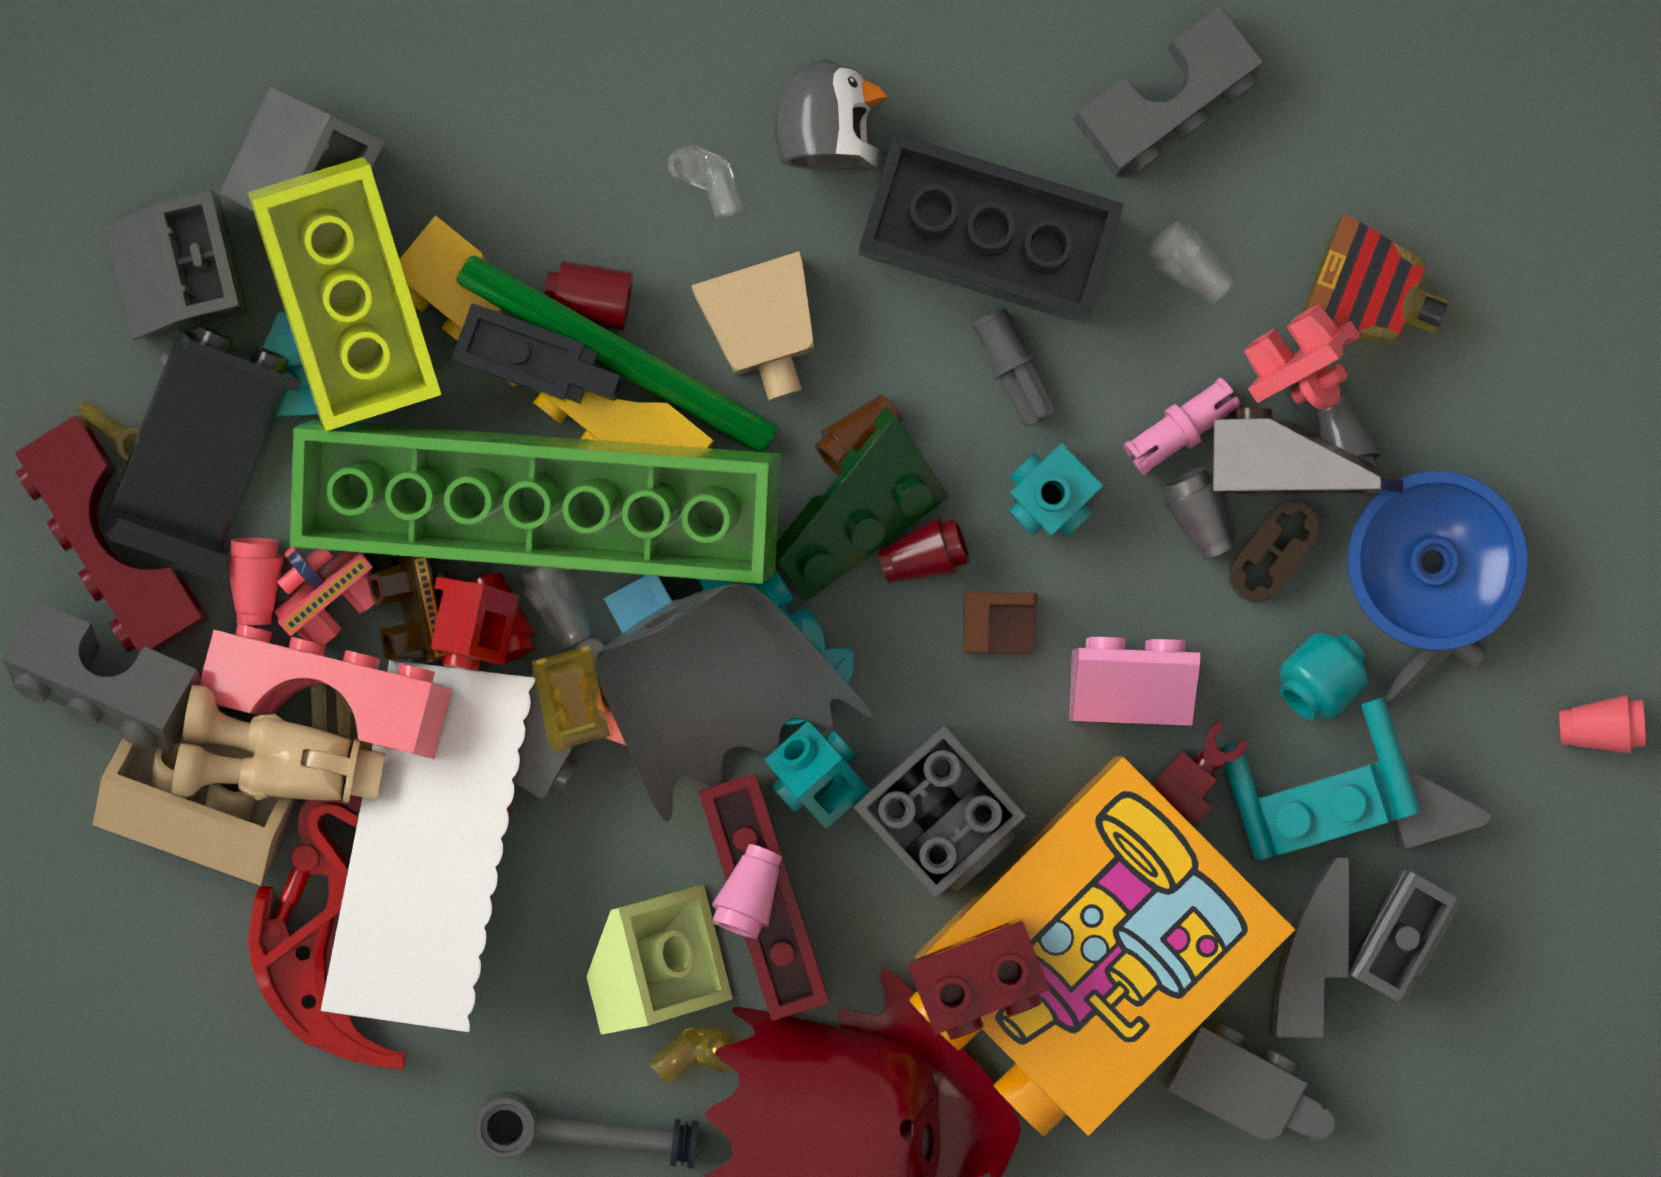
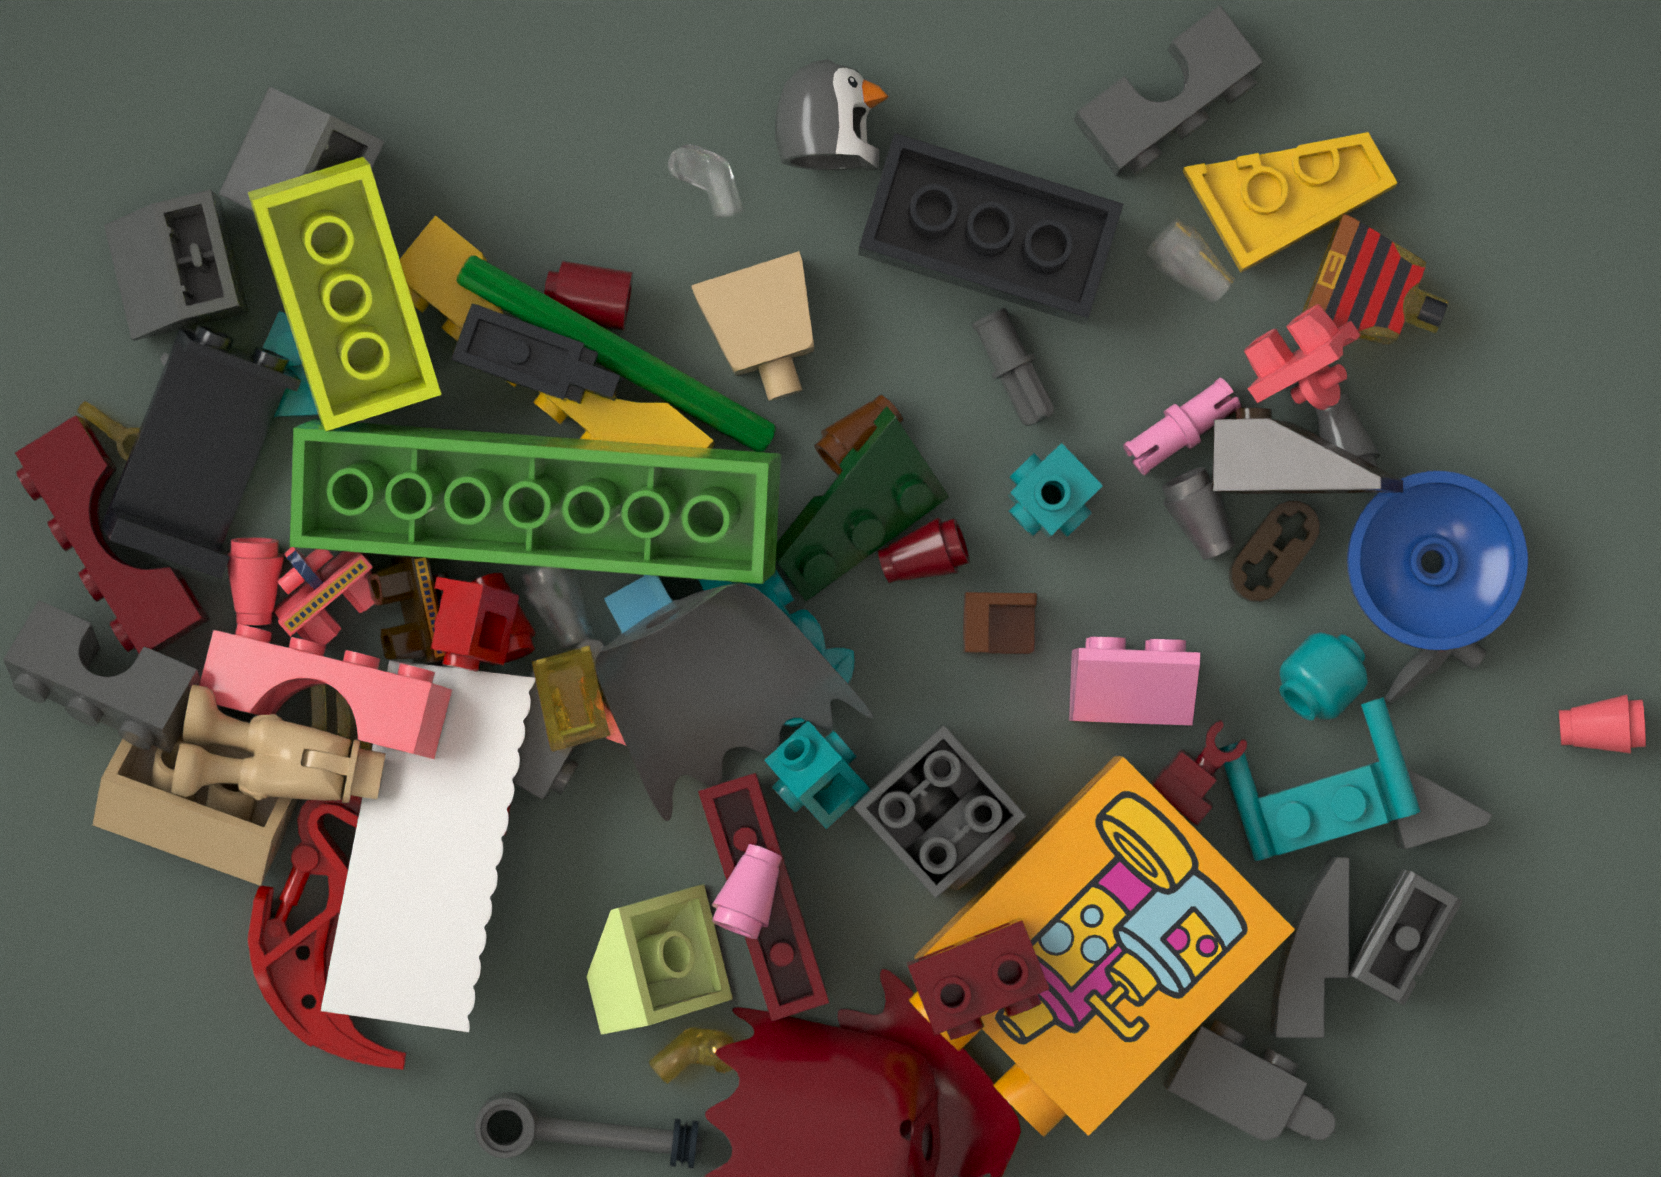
none -> yellow wing [1183,132,1397,273]

